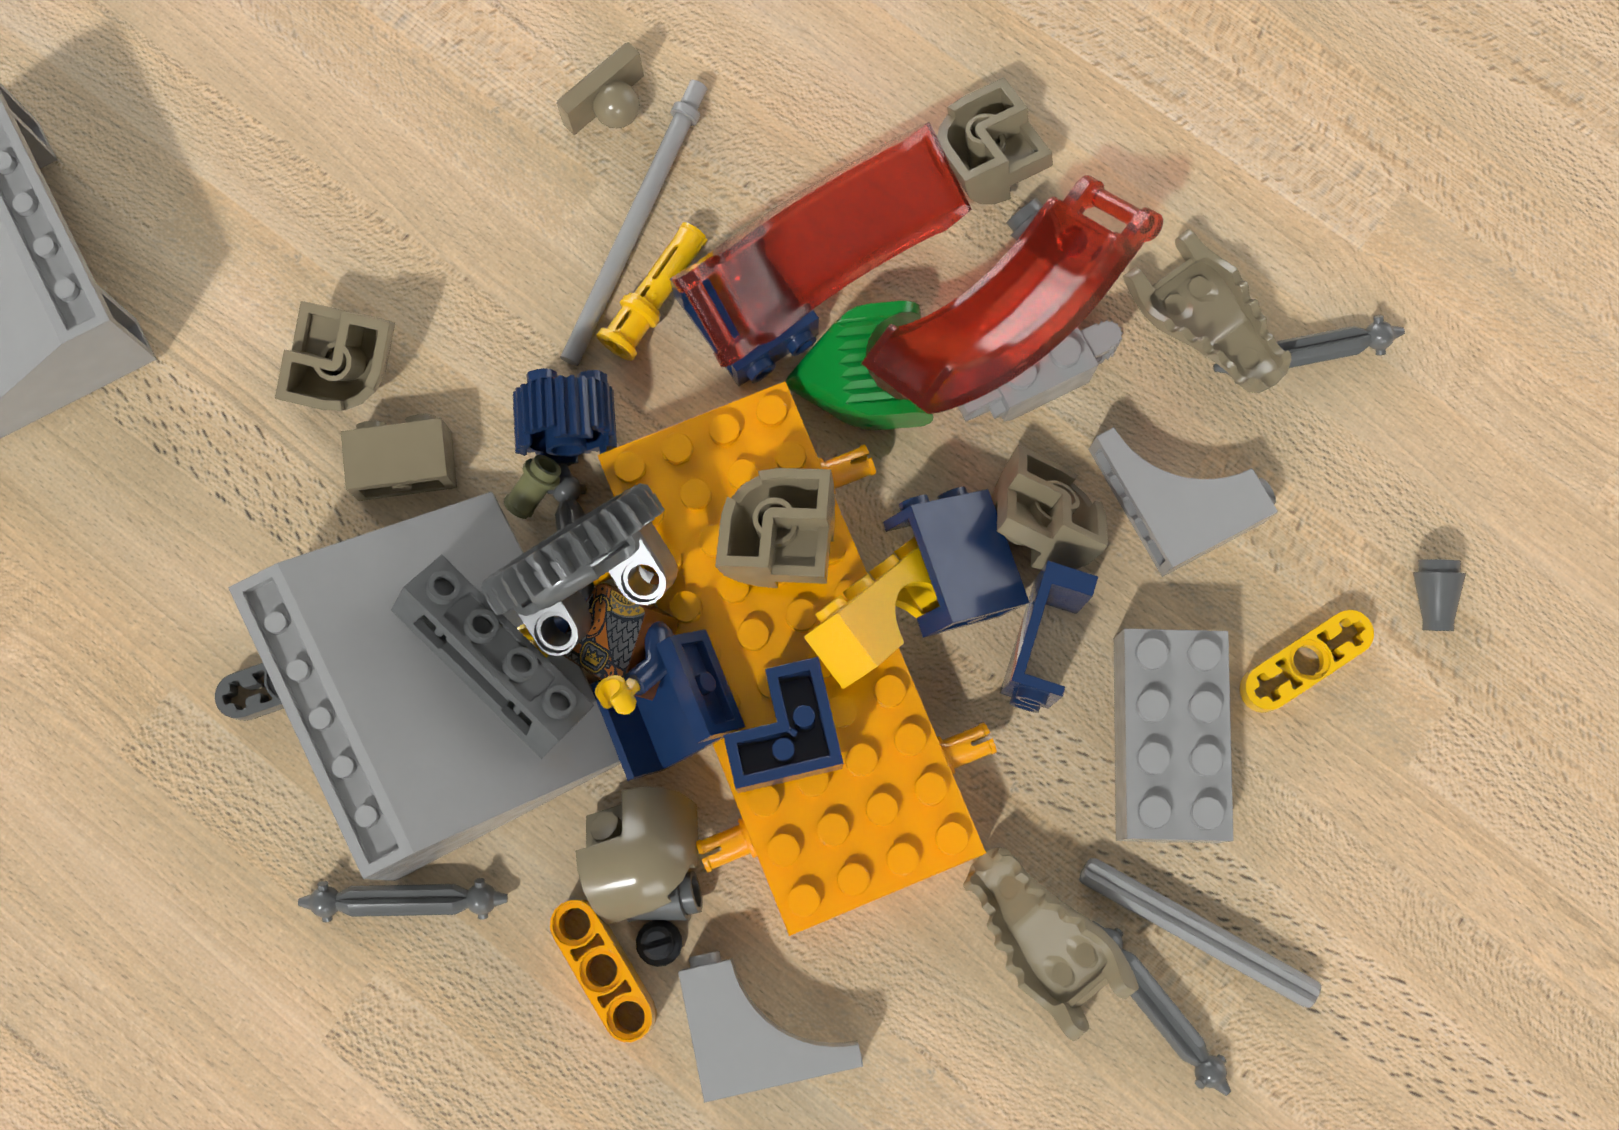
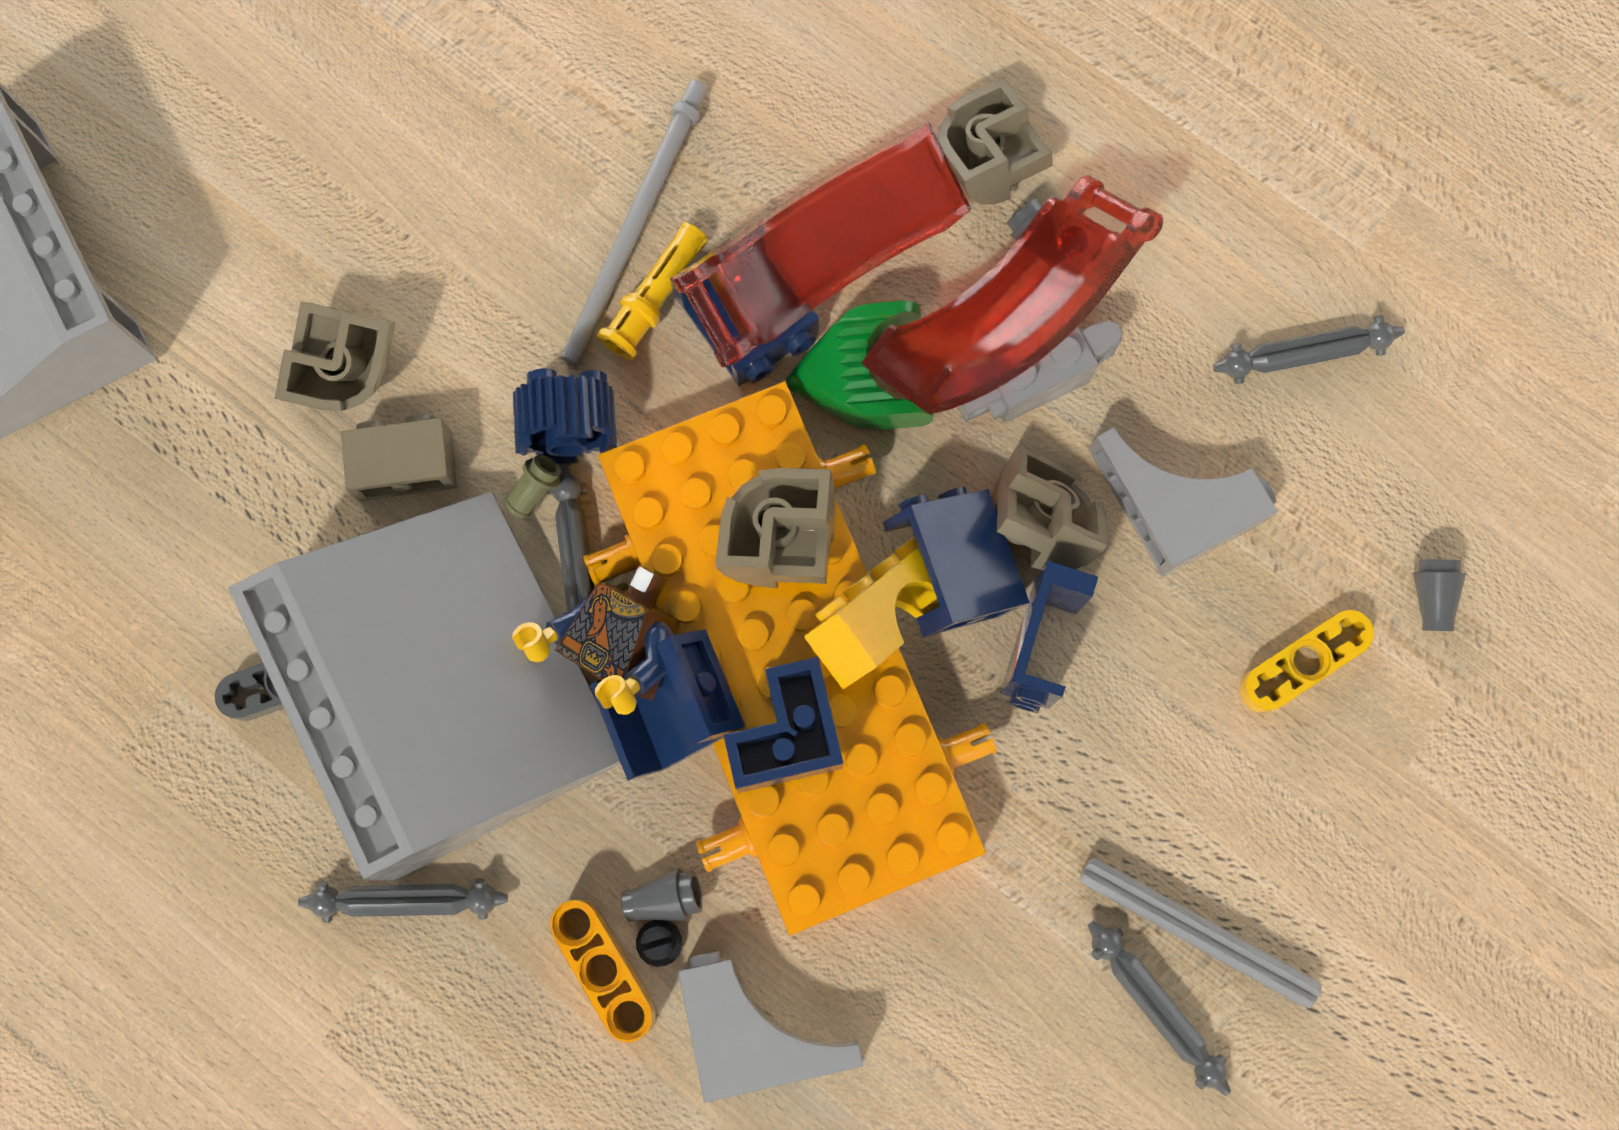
dark grey brick [391,554,594,759] -> none
dark grey piece [481,483,678,656] -> none
dark tan tile [557,42,644,135] -> none
dark tan brick [575,787,699,925] -> none
dark tan animal [963,847,1139,1041] -> none
light grey brick [1113,629,1233,843] -> none
dark tan animal [1123,229,1292,393] -> none

